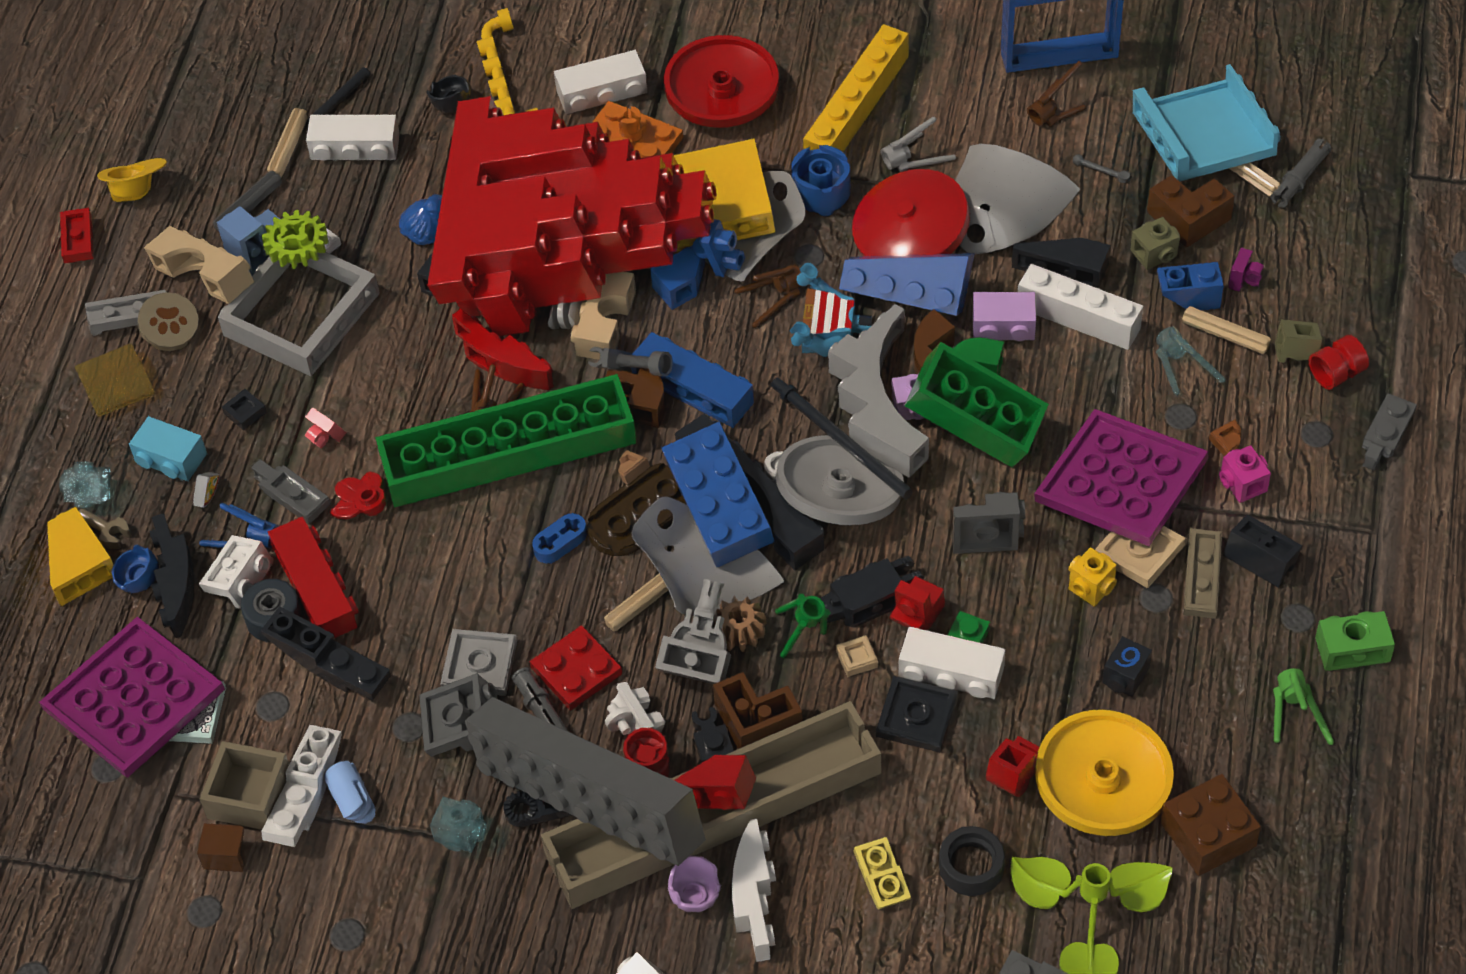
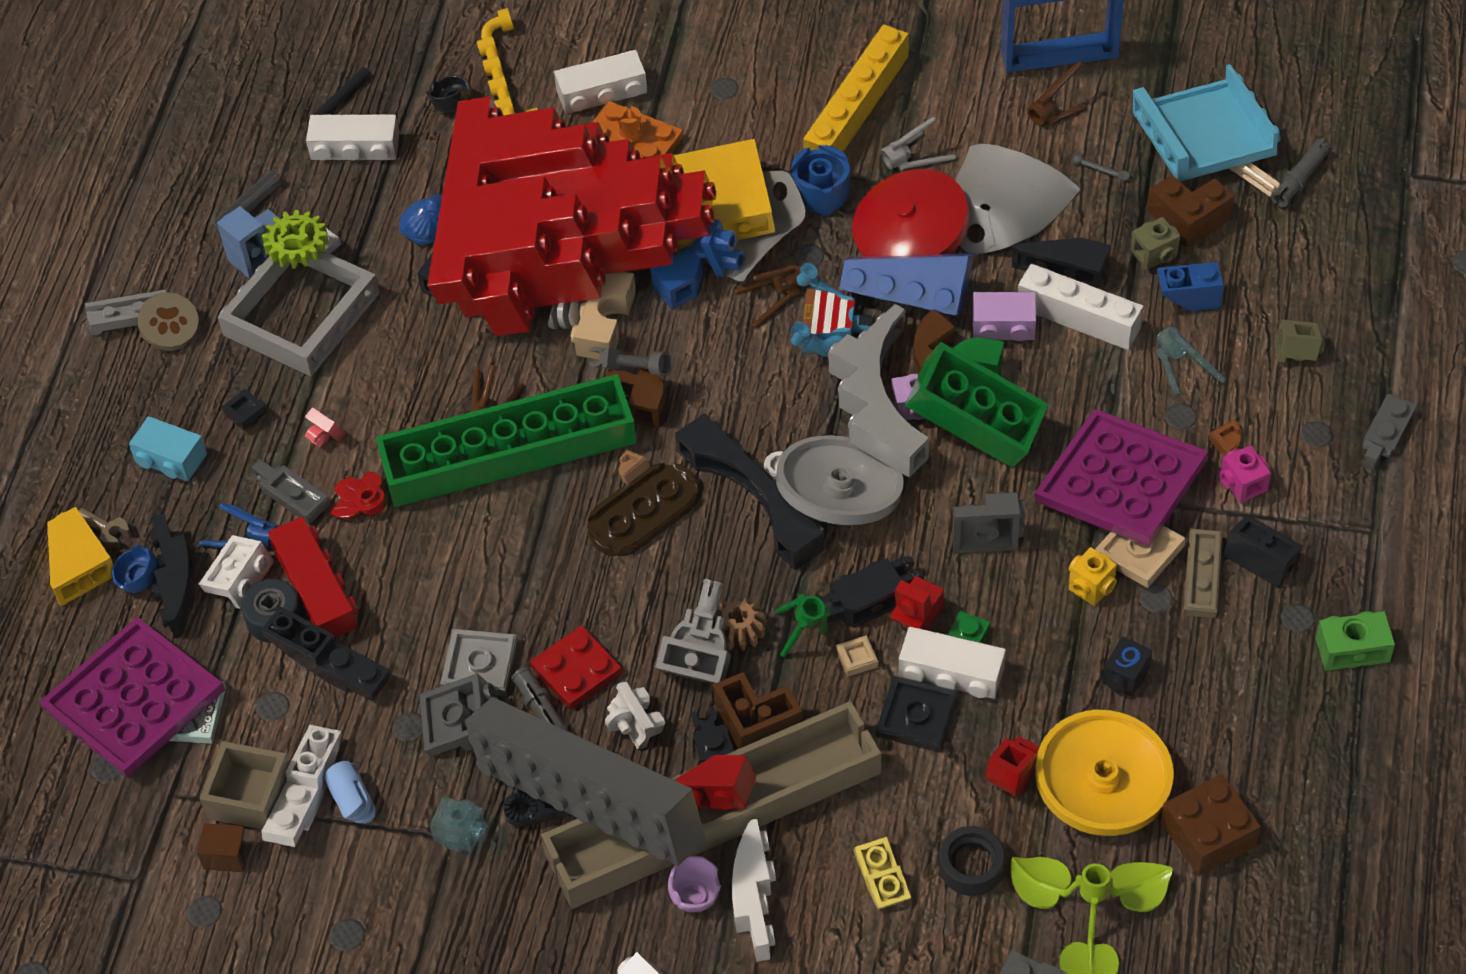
clear light blue brick [59,461,110,508] -> none
red plate [60,207,94,264] -> none
clear yellow slope [74,343,155,417] -> none
yellow piece [97,158,167,202] -> none
tan arch [144,226,254,304] -> none
light grey tile [193,472,220,508] -> none
tan axle [267,108,308,177] -> none
red slope [452,308,554,390] -> none
blue beam [532,513,587,564] -> none
tan axle [604,573,668,631] -> none
red wheel [623,728,670,777] -> none
blue brick [631,332,754,428] -> none
light grey piece [632,497,784,615] -> none
blue brick [661,422,775,568] -> none
red dish [664,35,779,128] -> none
black bar [771,377,913,500] -> none
tan axle [1182,307,1271,354] -> none
magenta tile [1228,247,1264,292] -> none
bright green plant [1273,668,1334,745] -> none
red wheel [1309,335,1369,390] -> none

